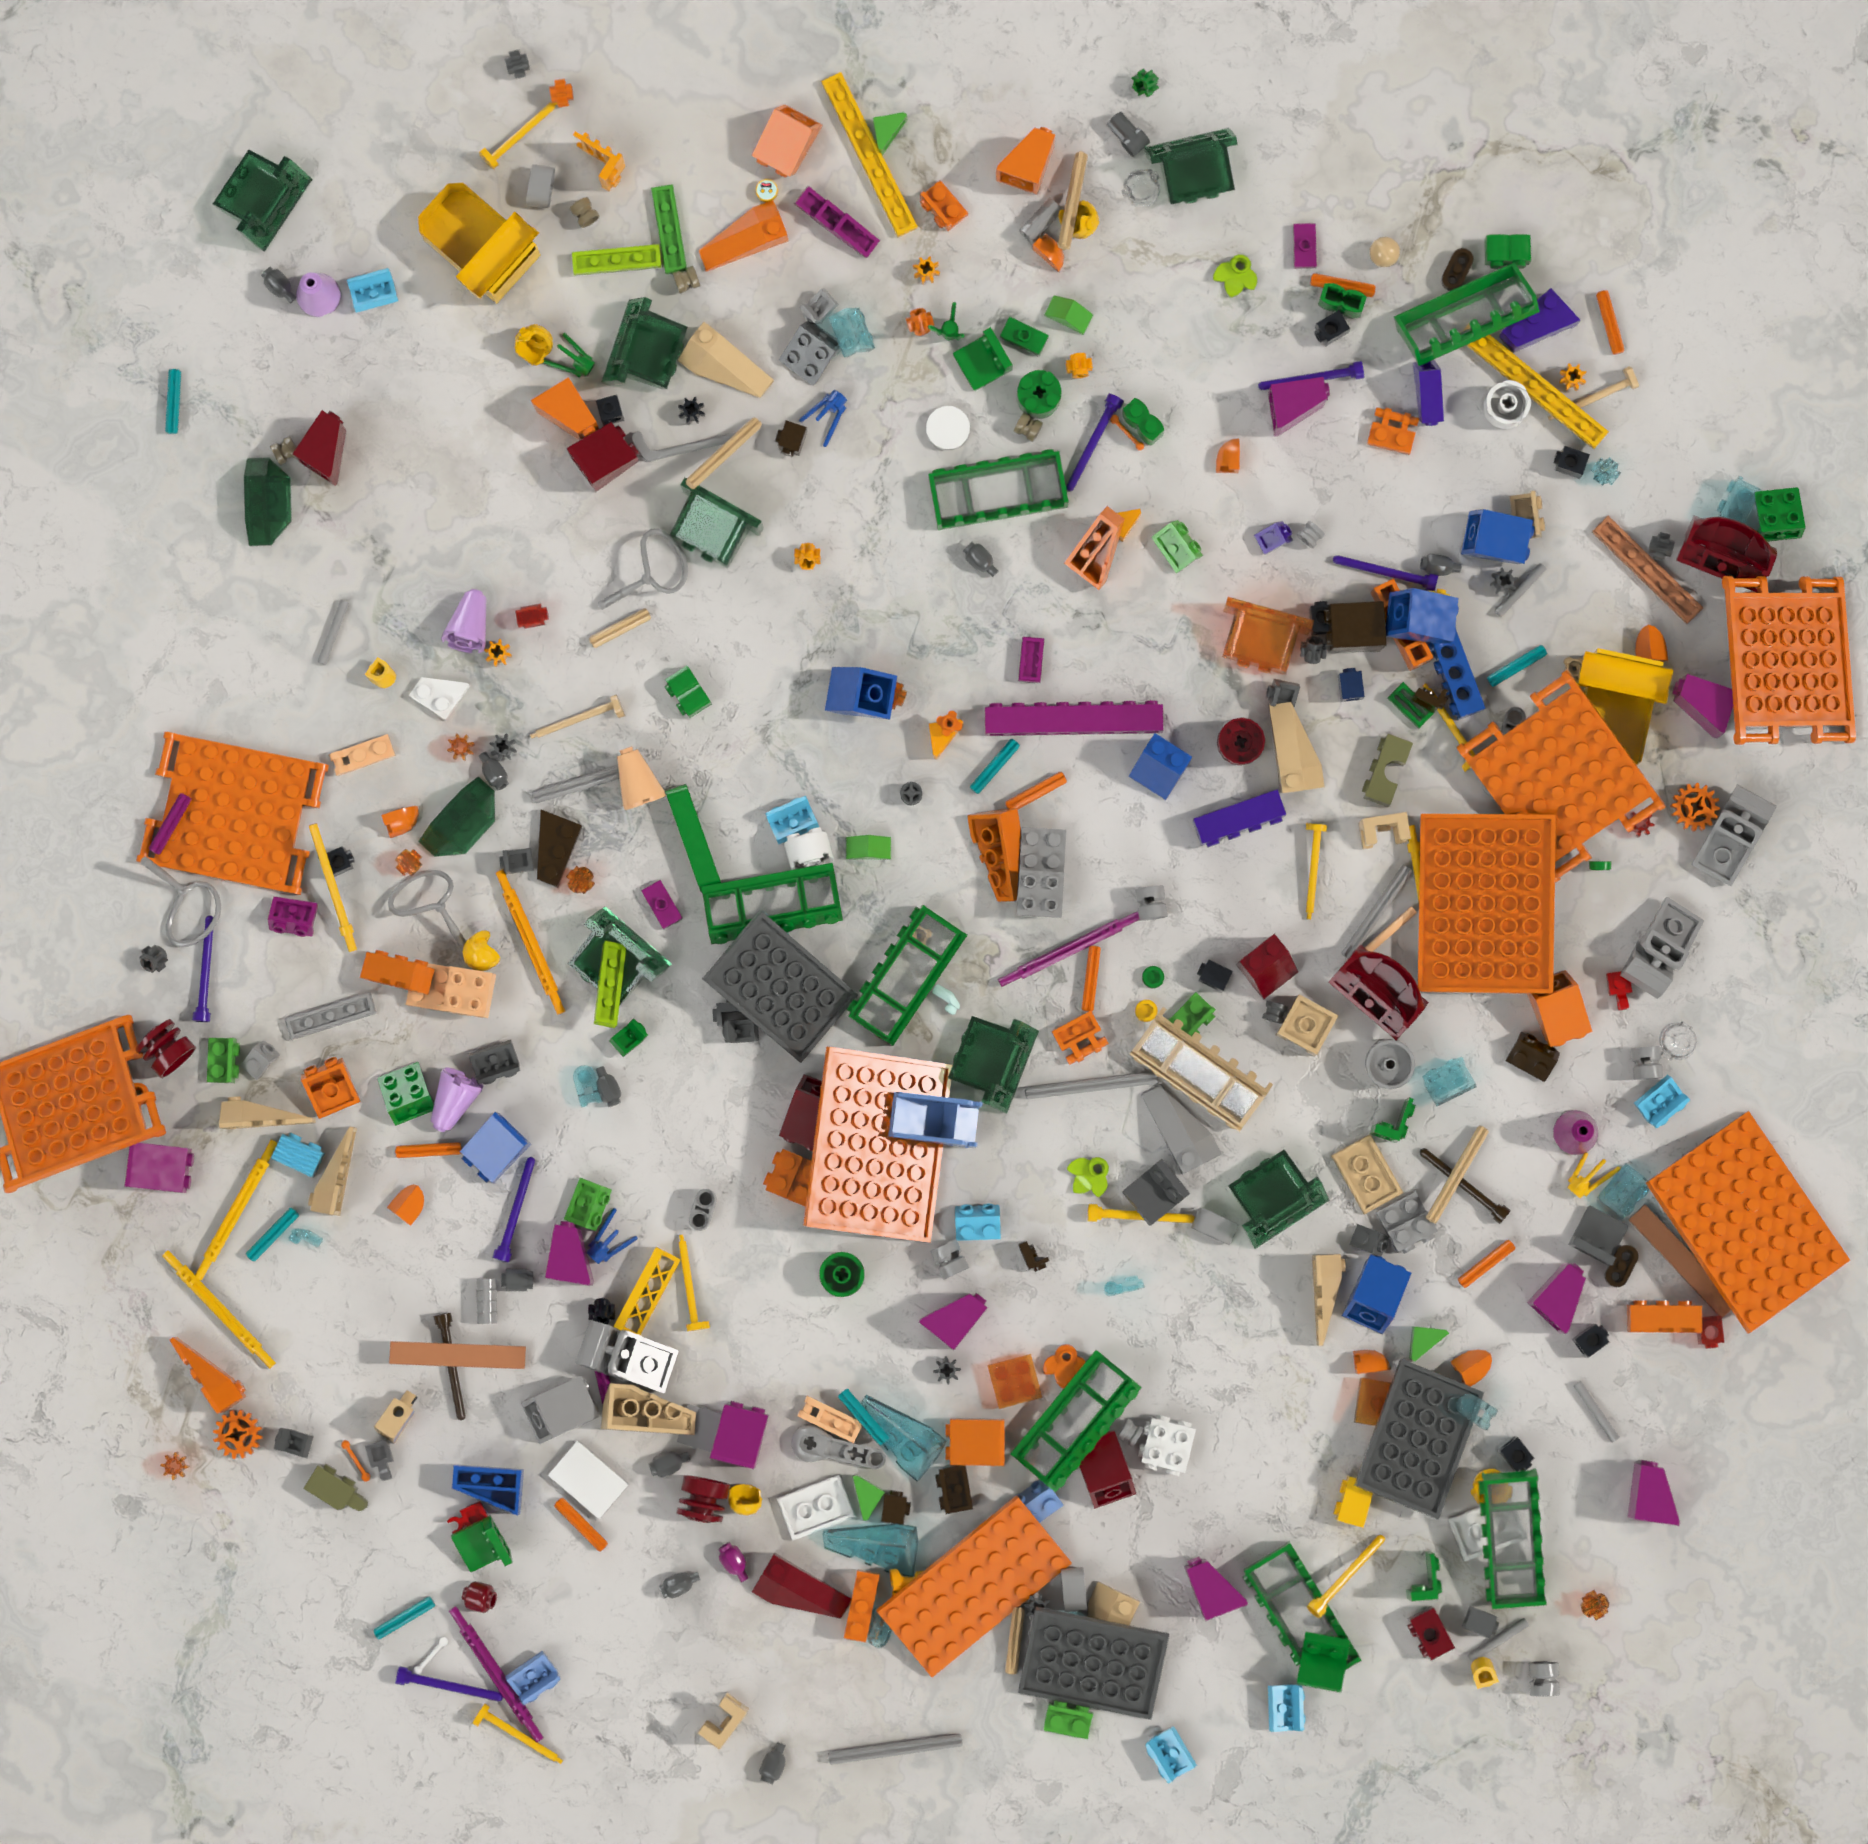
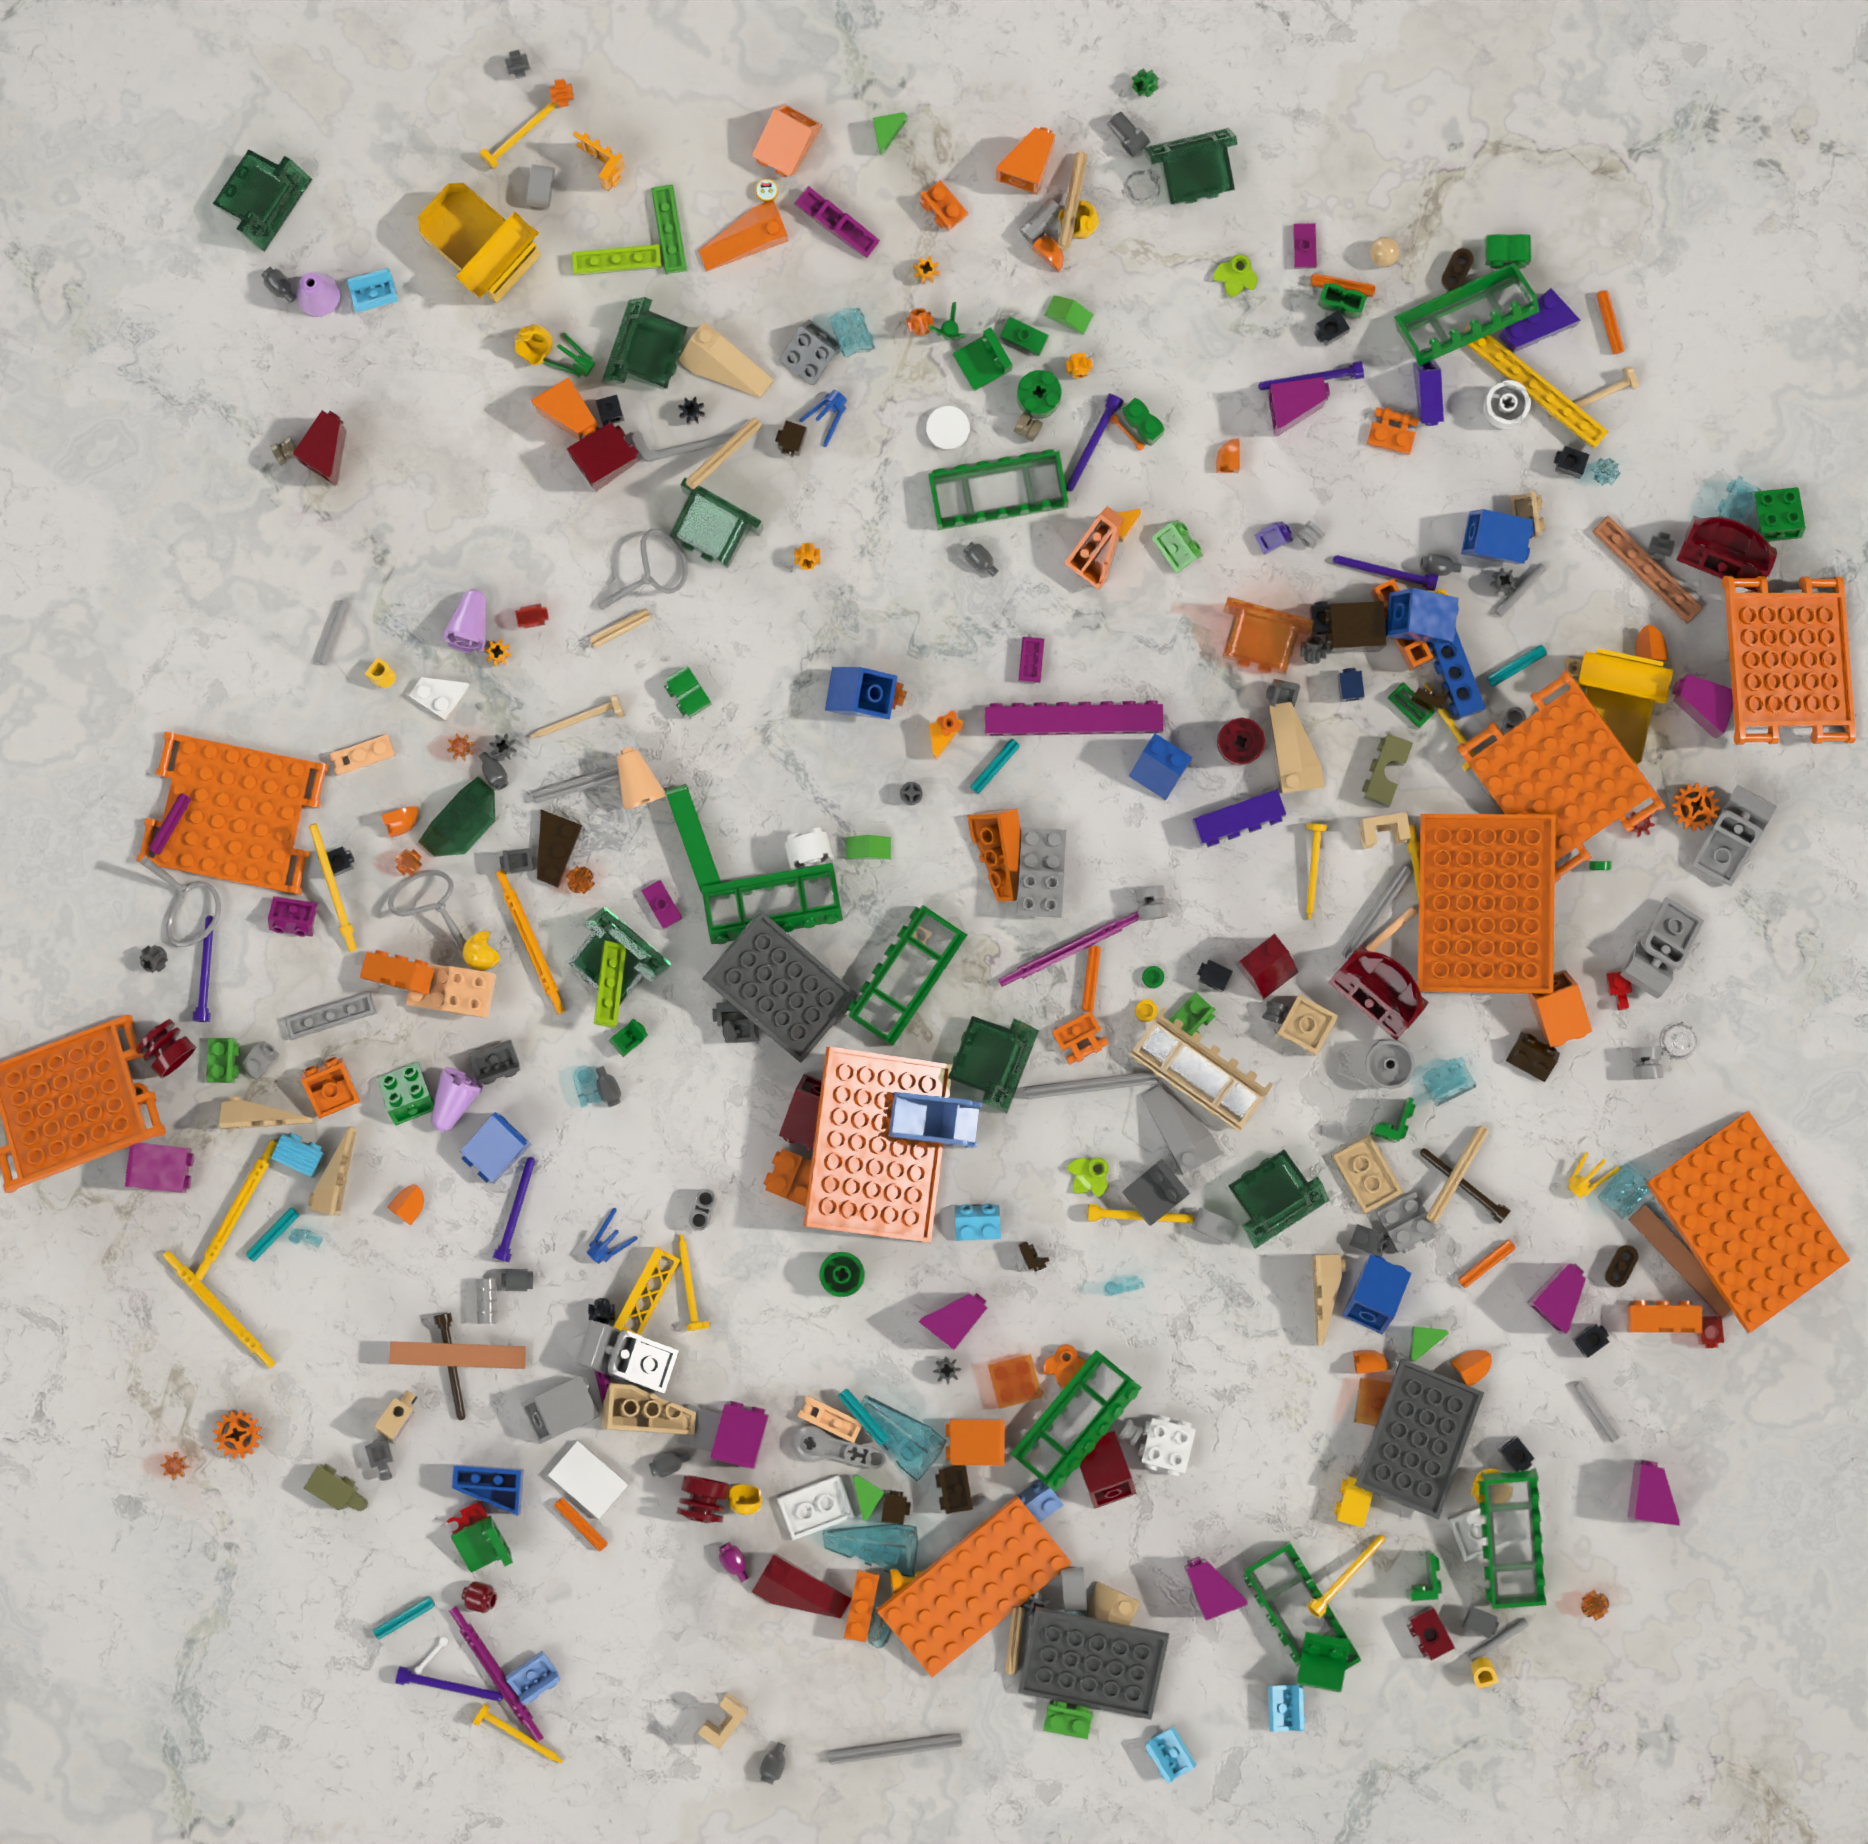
teal axle [165,369,181,434] -> none
orange wedge [170,1337,246,1414] -> none
clear green wedge [244,458,292,546] -> none
dark grey bracket [274,1428,314,1458] -> none
orange hinge [341,1440,371,1482] -> none
orange axle [395,1142,462,1158] -> none
magenta slope [545,1221,594,1286] -> none
bright green bracket [564,1178,612,1231] -> none
dark tan wheel [570,197,600,228] -> none
dark grey plant [659,1572,701,1599] -> none
dark tan wheel [673,266,700,294] -> none
medium azure bracket [765,796,819,844] -> none
light grey bracket [800,288,839,323] -> none
yellow tile [821,72,918,238] -> none
light grey wheel [930,1240,969,1280] -> none
light aqua arm [932,984,960,1015] -> none
orange axle [1005,772,1067,809] -> none
clear light blue plate [1456,1394,1498,1431] -> none
light grey wheel [1529,1662,1560,1696] -> none
magenta cone [1553,1110,1598,1155] -> none
light orange gear [1559,363,1587,391] -> none
dark grey bracket [1568,1206,1628,1266] -> none
medium azure bracket [1634,1074,1690,1128] -> none

